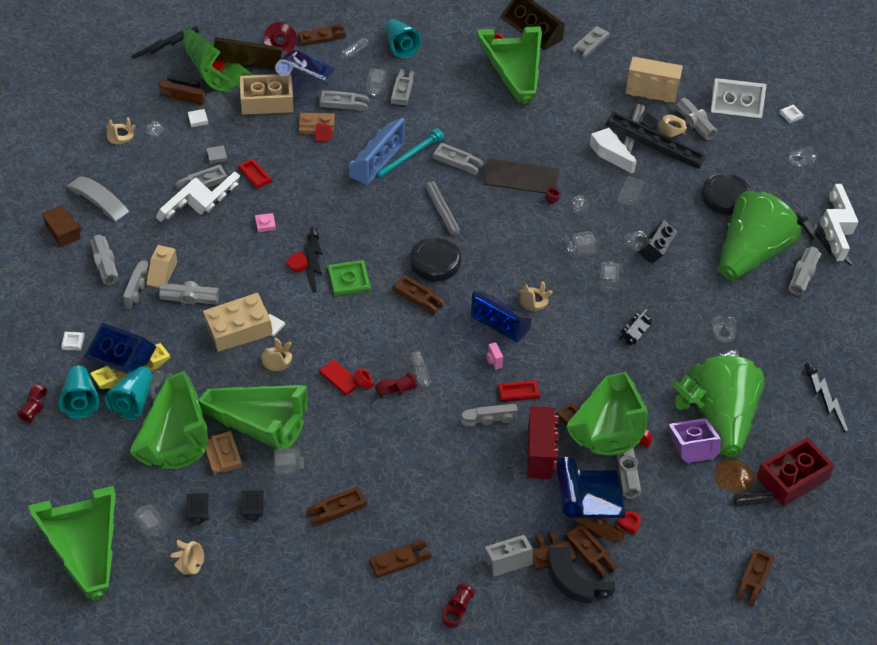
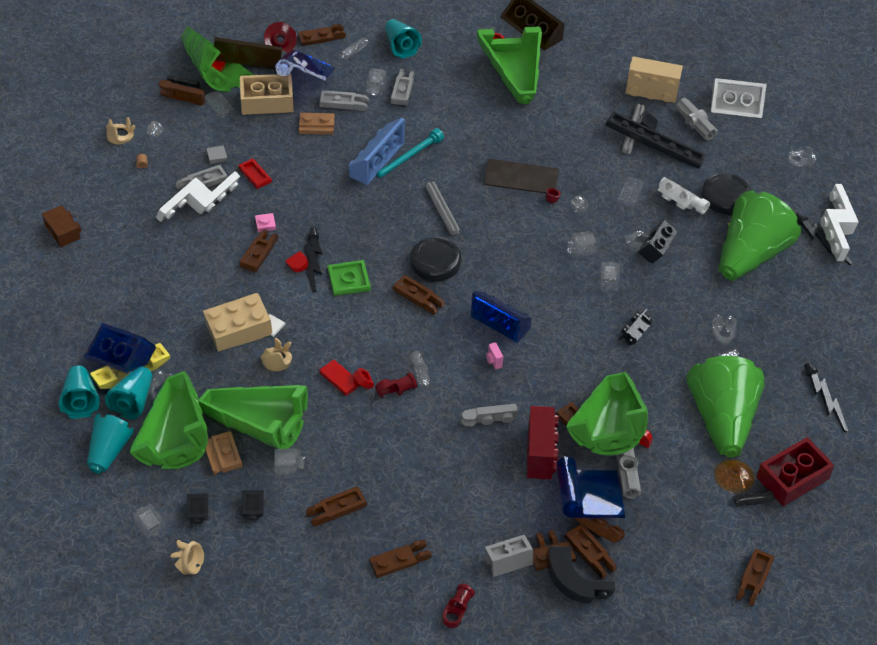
dark red connector [17,384,47,423] -> none
bright green cone [28,486,116,600] -> none
white tile [61,332,85,351] -> none
light grey slope [66,176,129,222] -> none
light grey piece [90,235,119,285] -> none
light grey hinge [123,260,149,309] -> none
black piece [131,26,200,59] -> none
tan slope [146,245,177,289] -> none
light grey piece [159,281,219,306] -> none
white tile [188,109,208,127] -> none
red tile [315,123,333,142] -> none
light grey hinge [433,143,484,175] -> none
red tile [498,380,540,402] -> none
tan piece [519,281,552,311] -> none
light grey hinge [571,26,610,59] -> none
white slope [590,128,636,173] -> none
red tile [616,511,641,534] -> none
tan piece [659,115,687,138] -> none
medium lavender slope [668,418,721,464] -> none
bright green hips [671,375,706,410] -> none
white tile [779,105,804,123] -> none
light grey piece [788,247,821,296] -> none
none -> teal cone [87,414,134,474]
none -> medium nougat piece [136,154,148,168]
none -> reddish brown hinge [240,230,278,273]
none -> white brick [658,177,710,214]

